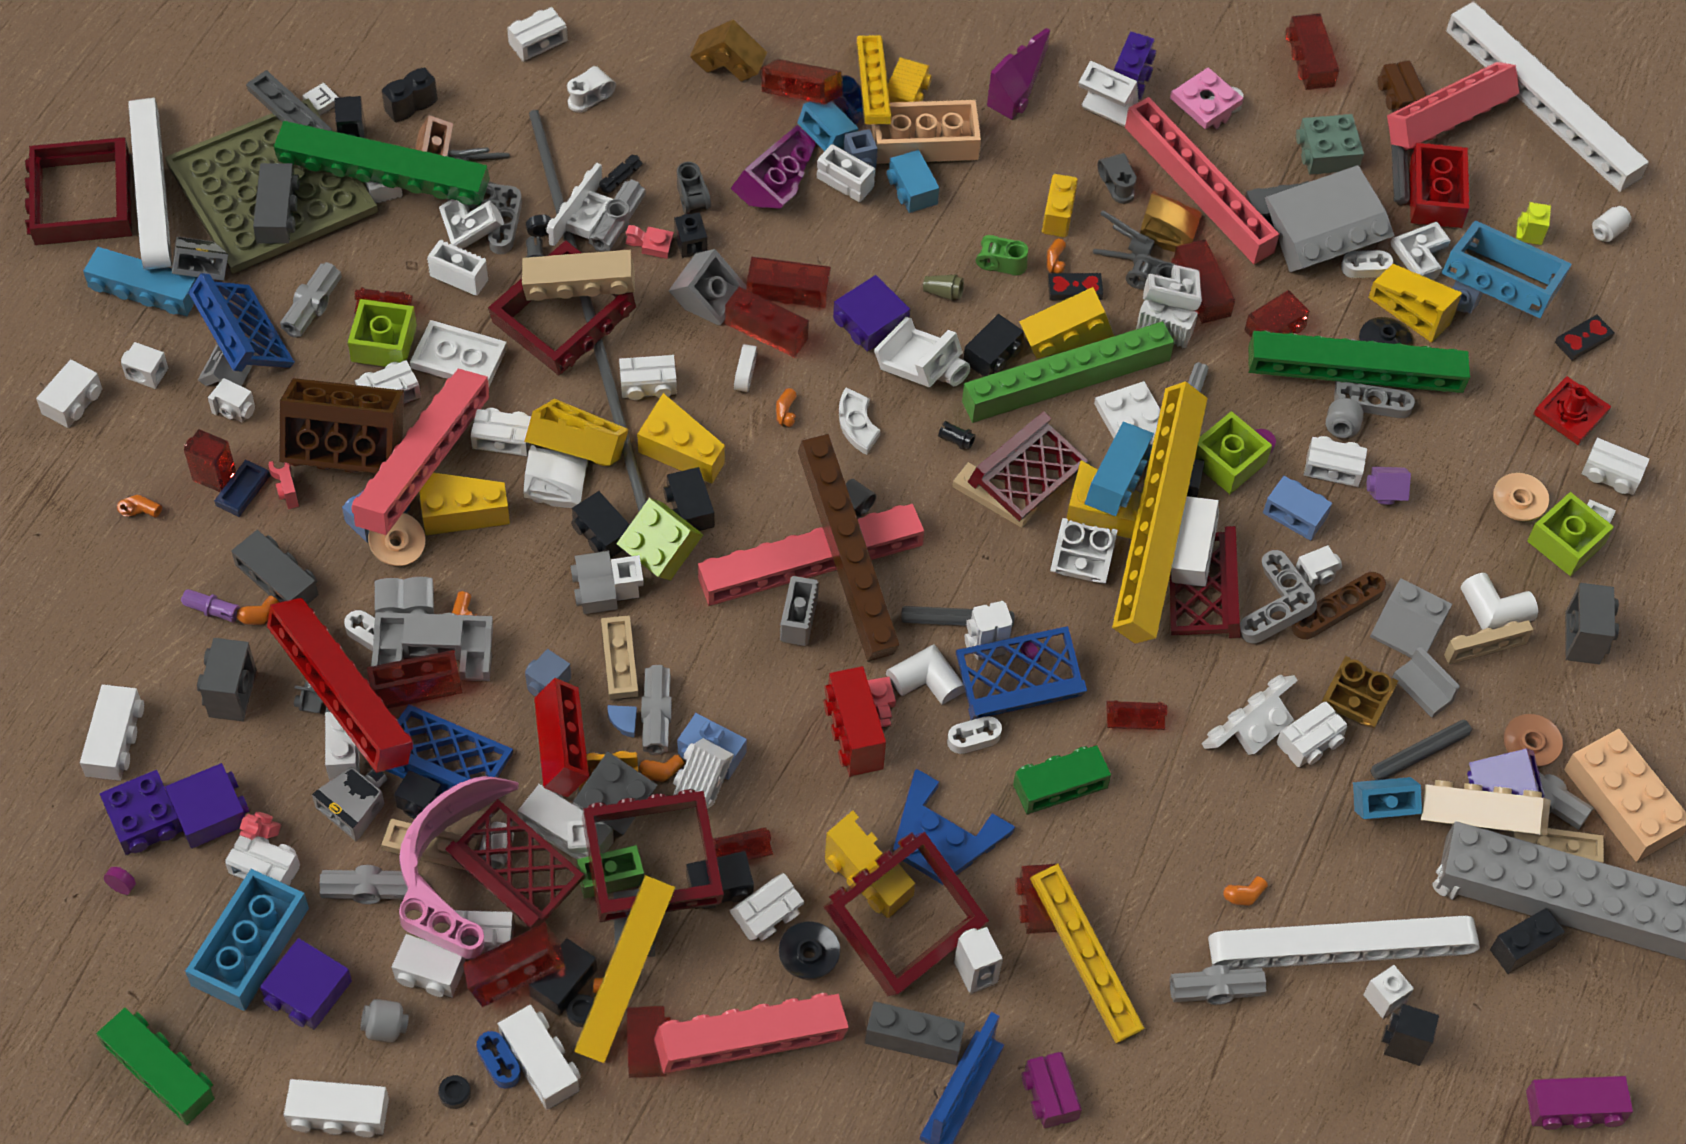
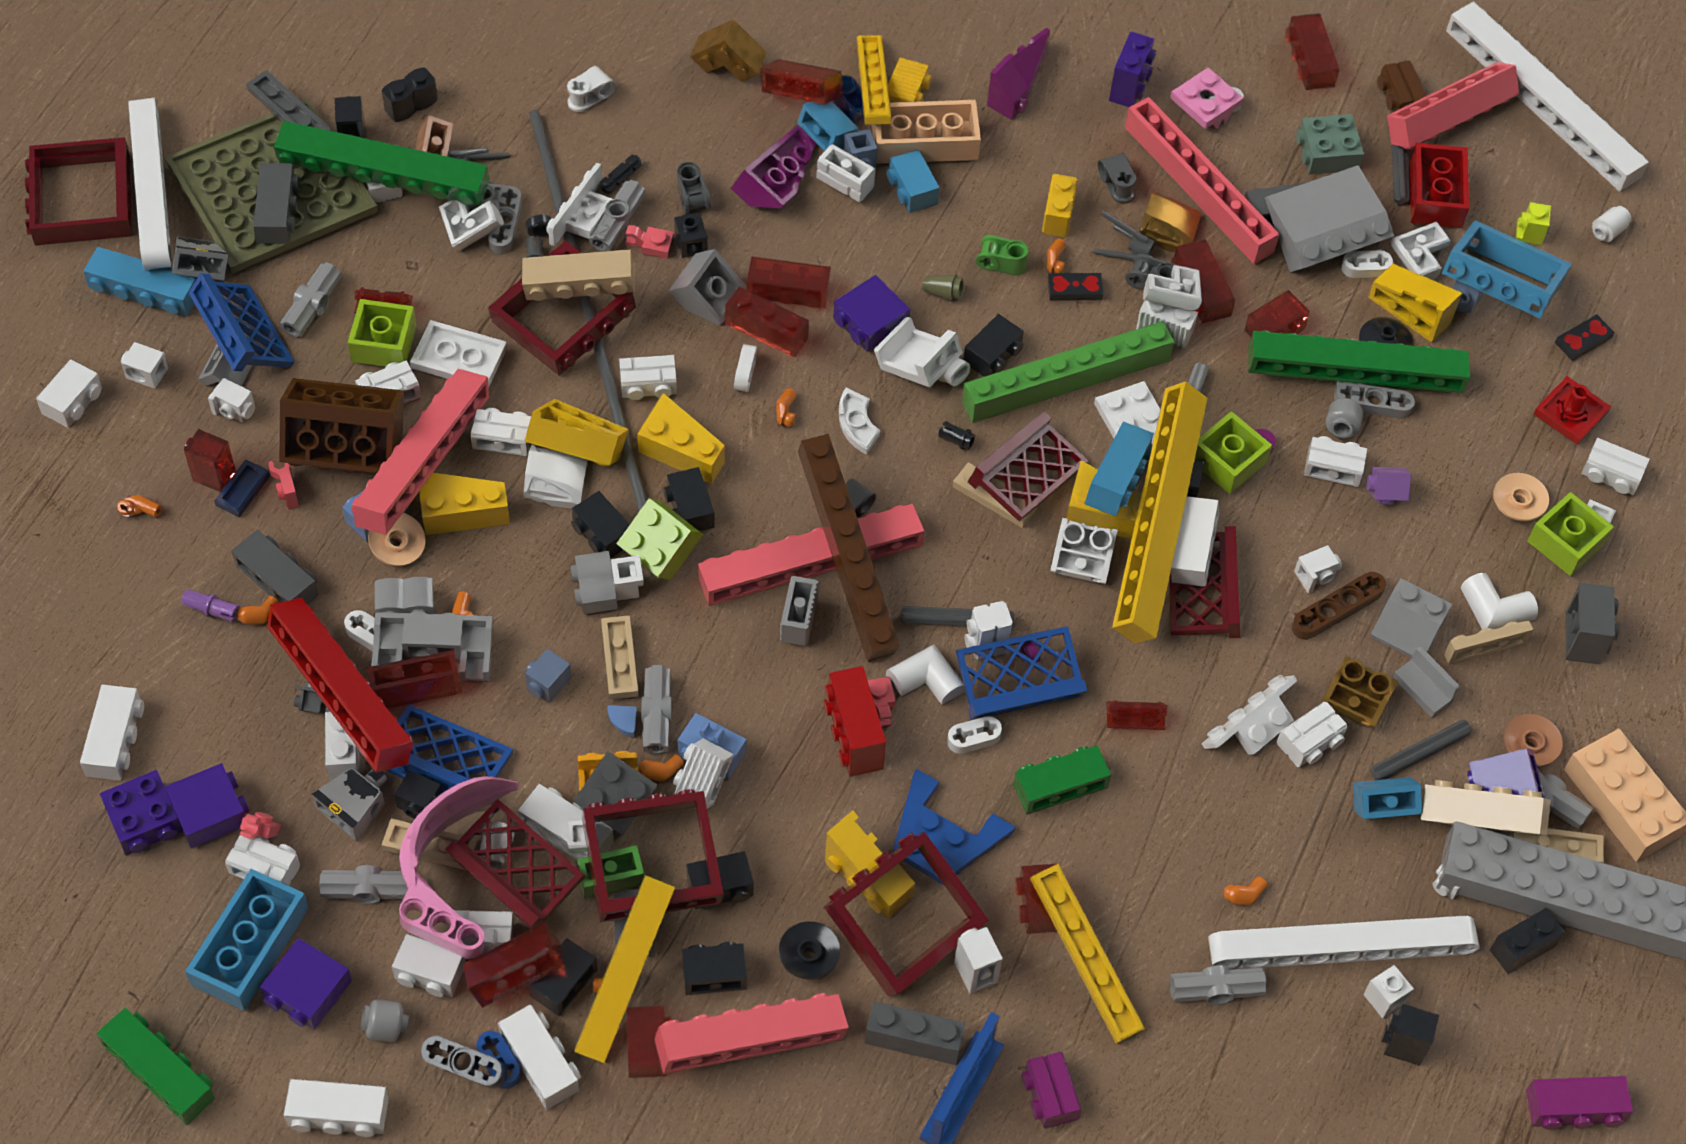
magenta tile [103,866,136,895] -> none
dark grey brick [197,638,257,722] -> none
white tile [303,83,338,115] -> none
white brick [427,240,488,296] -> none
black tile [438,1075,471,1109] -> none
white brick [507,7,568,61] -> none
red brick [534,678,589,797] -> none
black tile [566,994,594,1027] -> none
clear red hinge [713,827,773,860] -> none
white brick [730,873,804,941] -> none
yellow wedge [1019,287,1114,359] -> none
white panel [1079,61,1138,127] -> none
light grey beam [1240,550,1317,643] -> none
medium blue brick [1263,476,1332,541] -> none
none -> beam [421,1036,507,1088]
none -> black brick [682,941,747,996]

